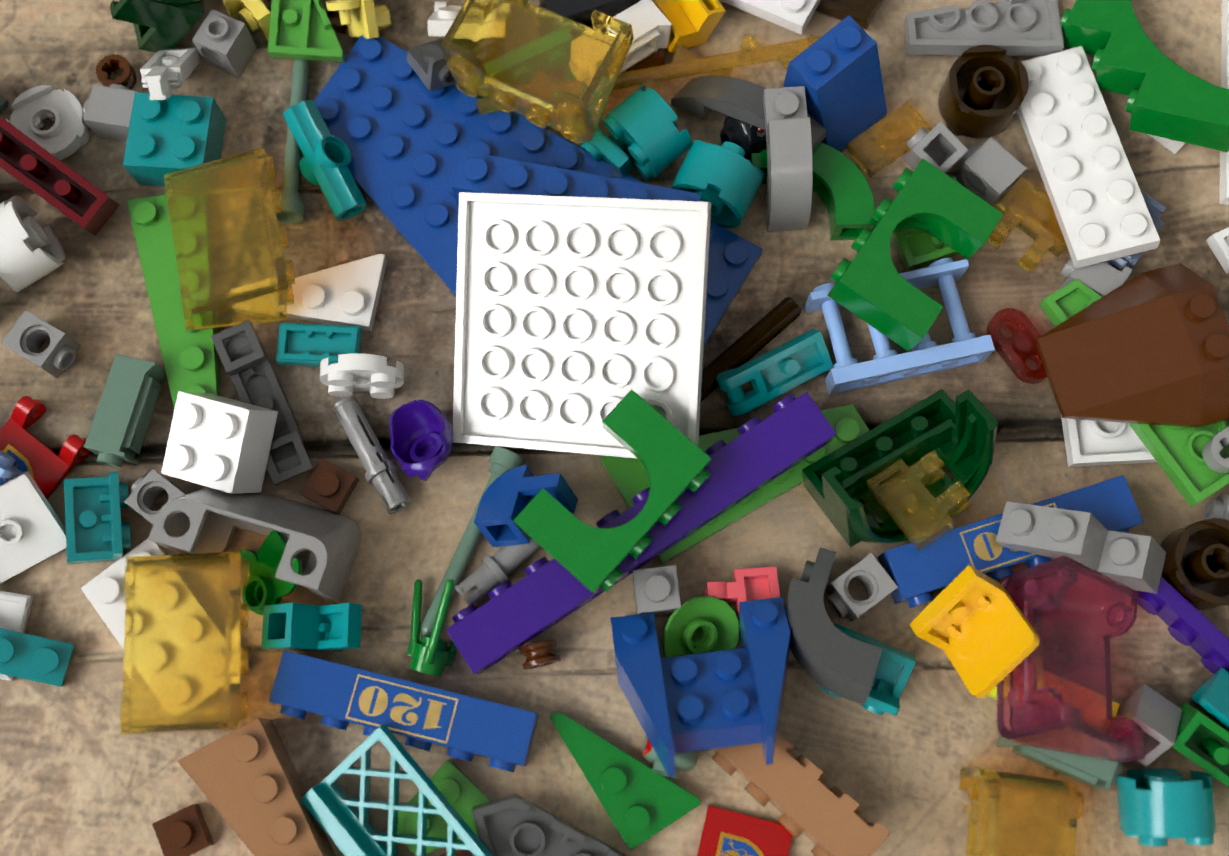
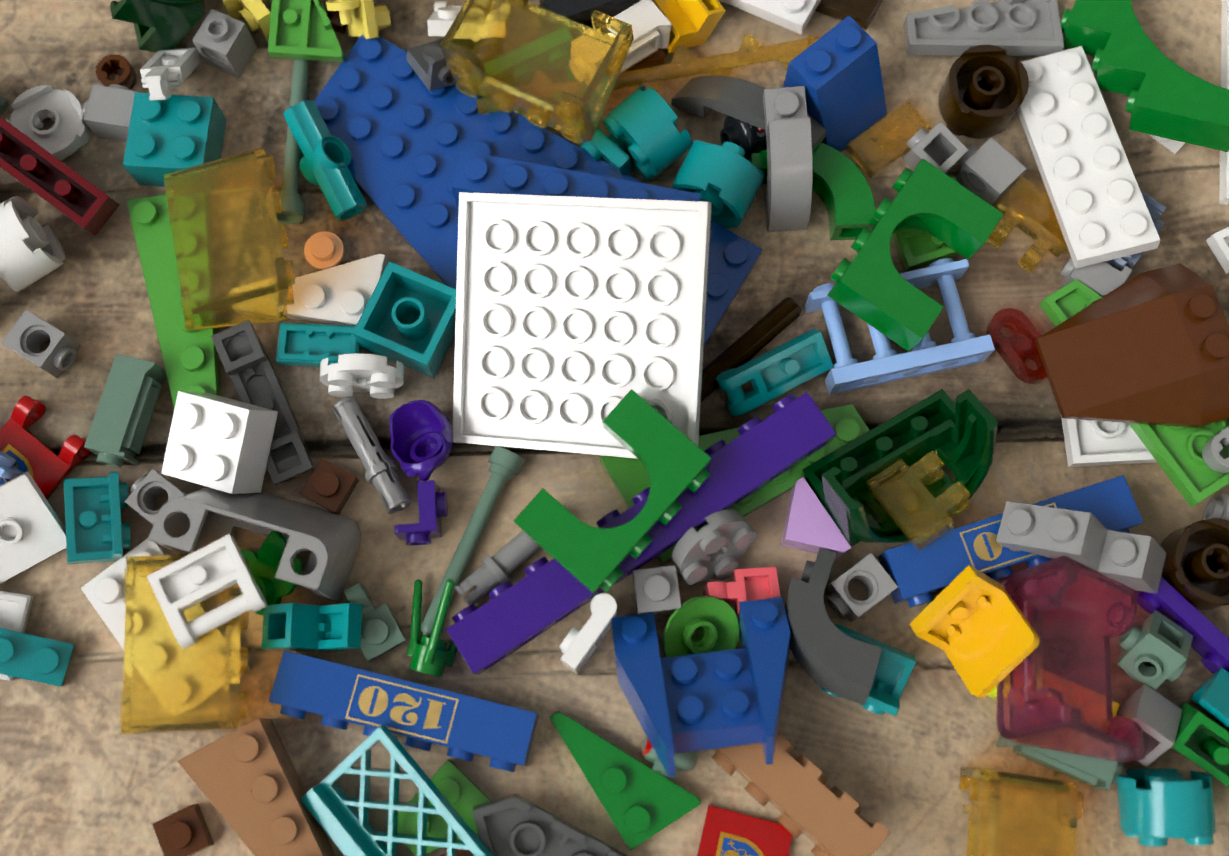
blue brick [474,465,578,547] -> none
reddish brown bush [519,639,561,670] -> none
none -> white plate [146,534,267,649]
none -> light nougat plate [304,231,345,270]
none -> sand green plate [344,583,408,662]
none -> teal brick [353,262,456,379]
none -> dark purple bracket [394,480,448,546]
none -> white plate [559,593,617,675]
none -> light grey plate [672,509,757,585]
none -> lavender slope [780,477,852,558]
none -> sand green brick [1117,610,1193,690]

